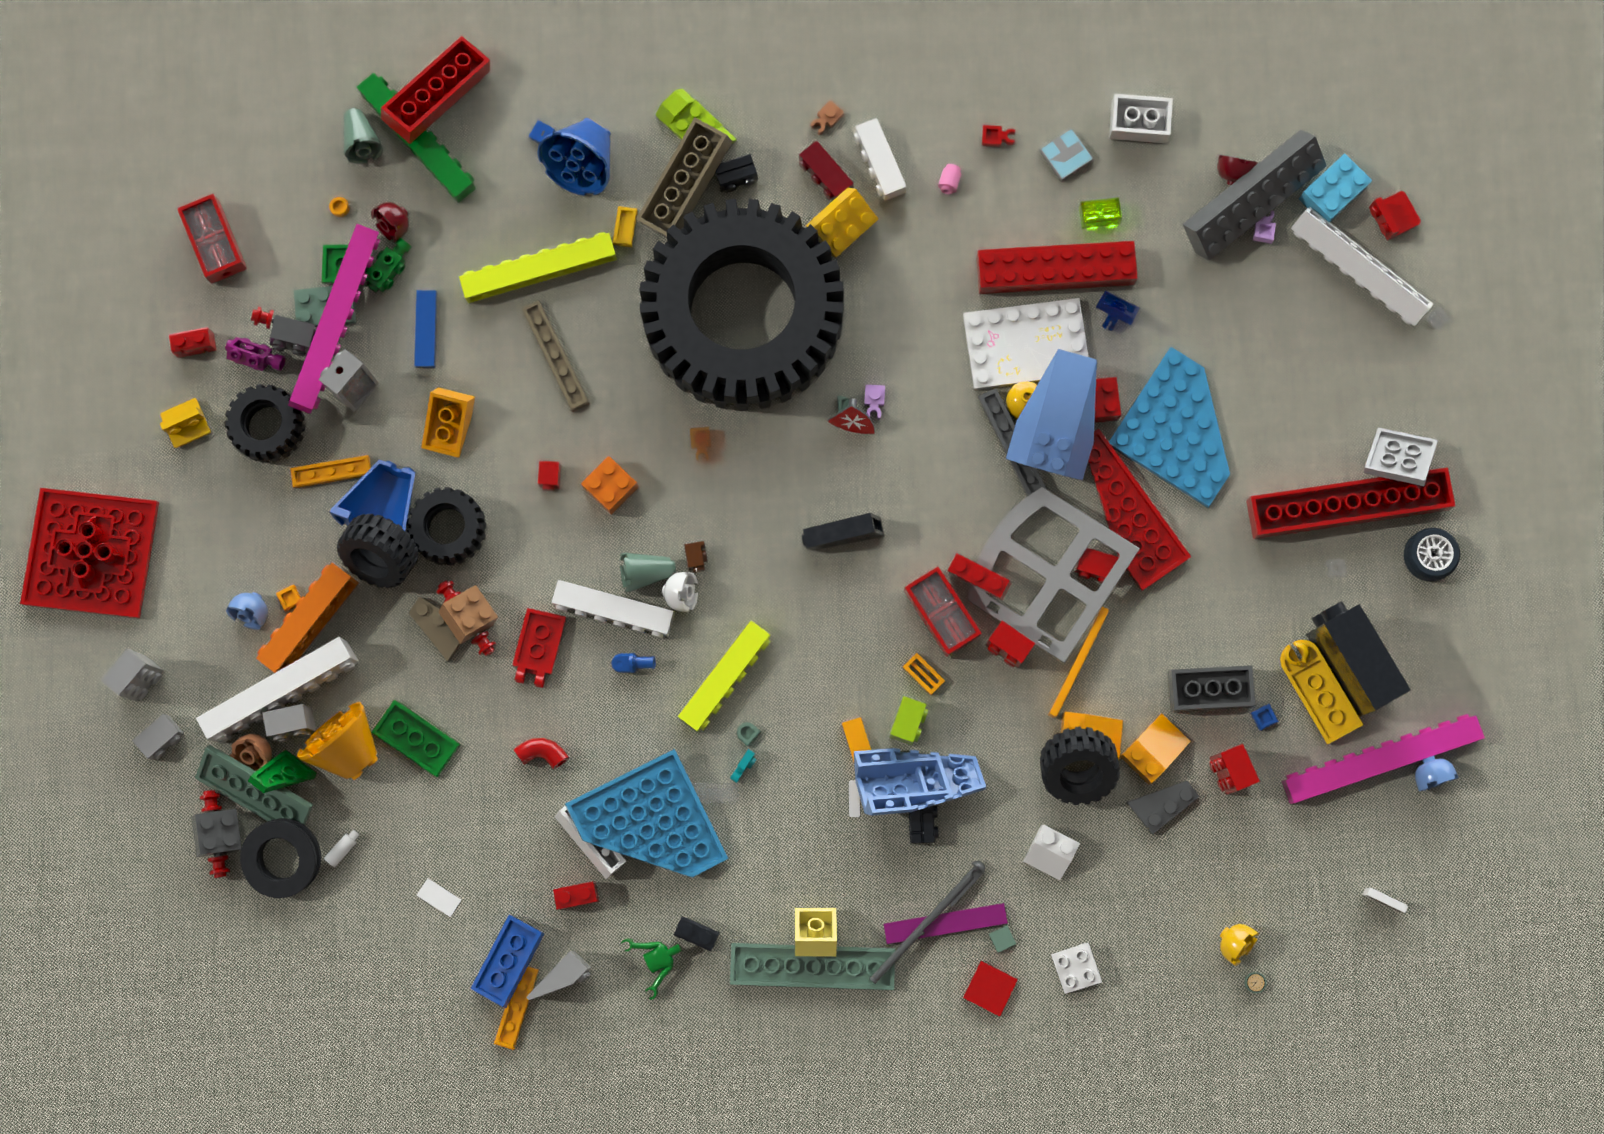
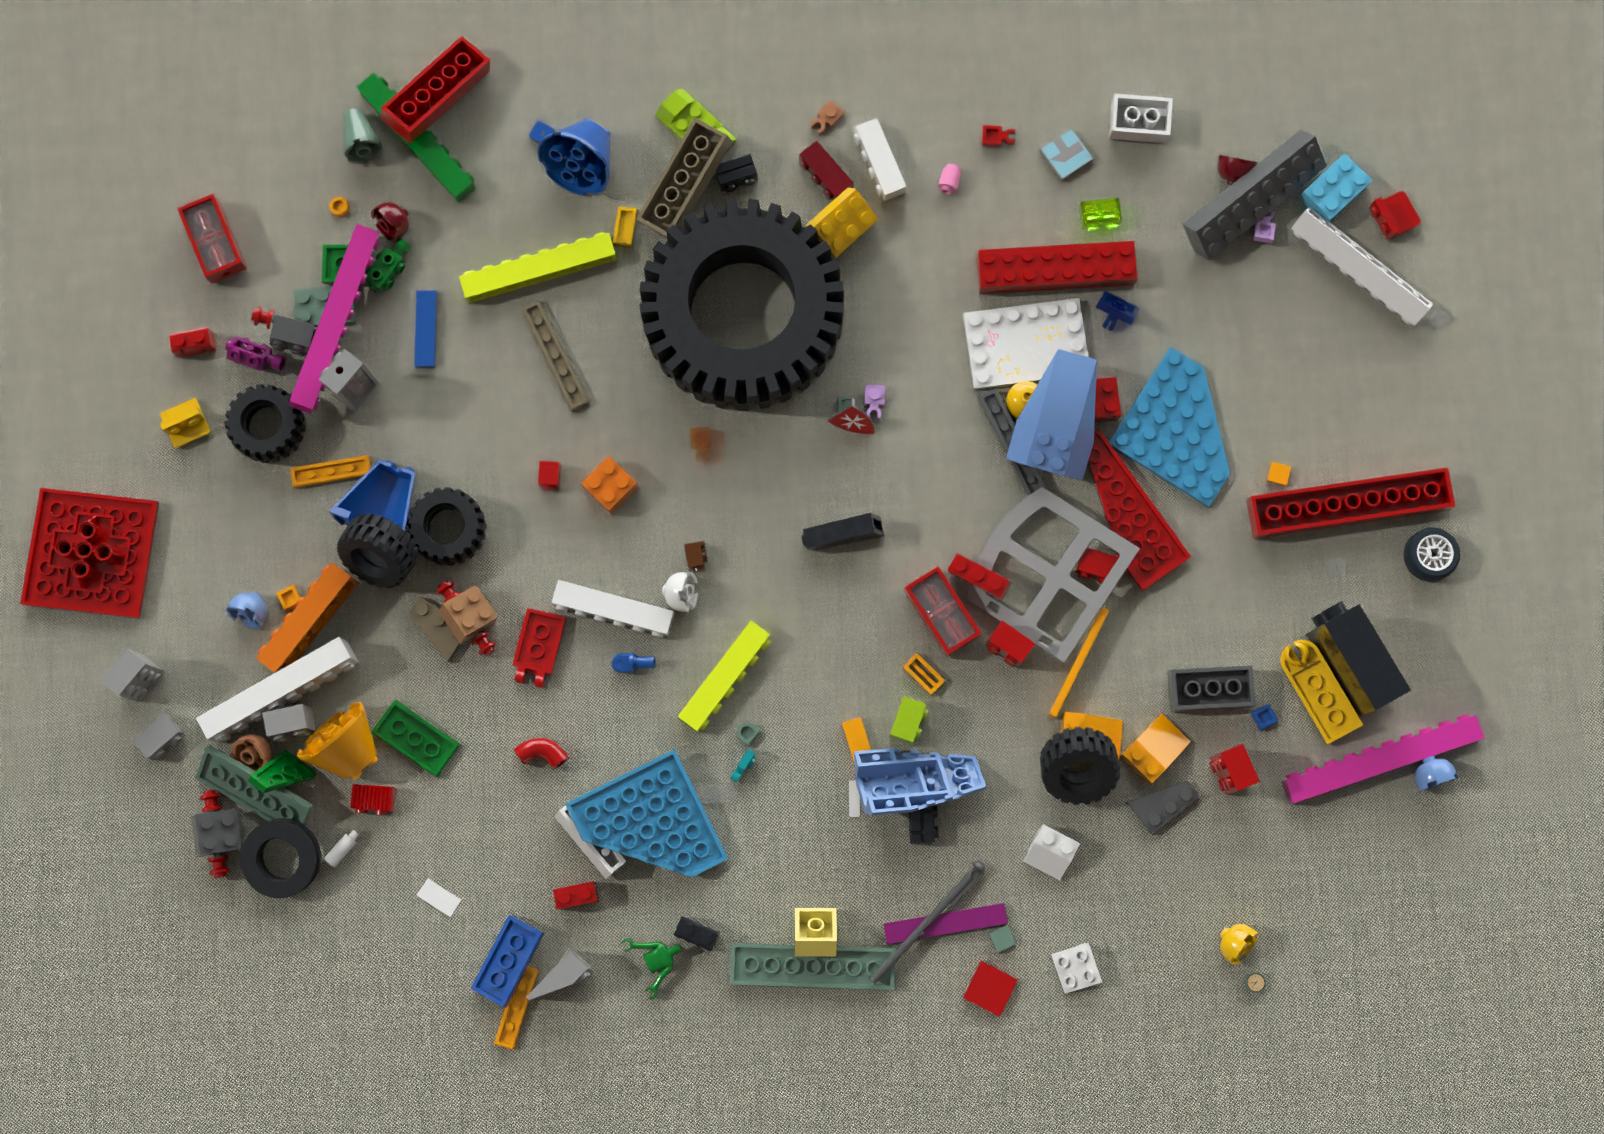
light orange slope [421,387,475,458] -> none
sand green cone [620,552,676,592] -> none
white tile [1362,888,1408,913] -> none
plate [1364,428,1438,486] -> none
none -> red brick [350,784,396,815]
none -> light orange tile [1266,461,1291,487]

